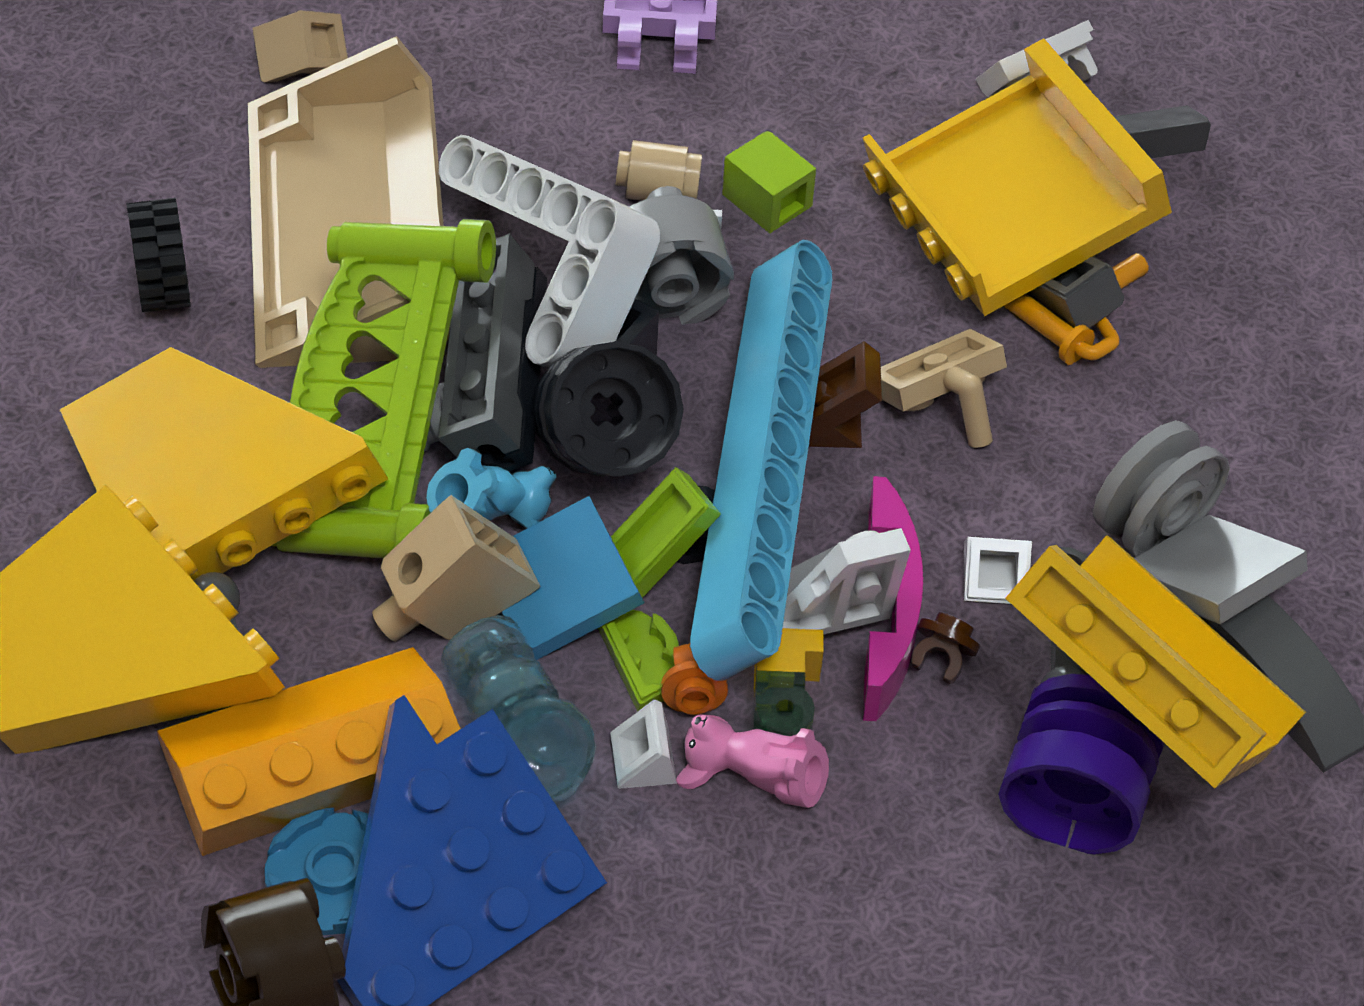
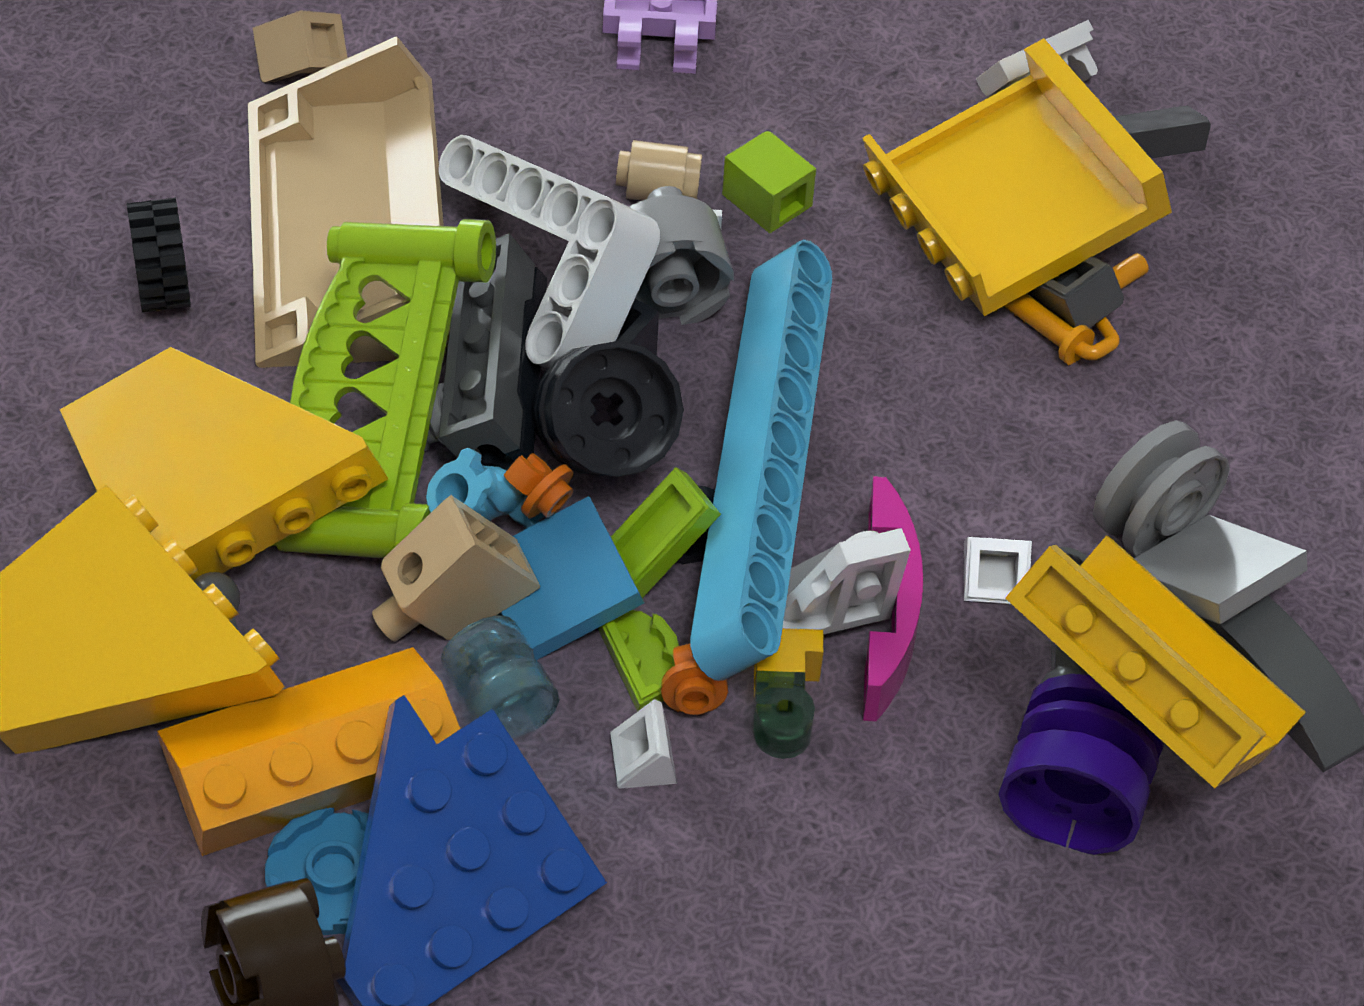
clear light blue hair [501,694,597,802] -> none
bright pink animal [676,715,829,808] -> none
reddish brown slope [809,341,882,448] -> none
tan plate [881,329,1007,448] -> none
reddish brown plate [912,612,981,684] -> none
none -> orange plate [504,453,574,519]

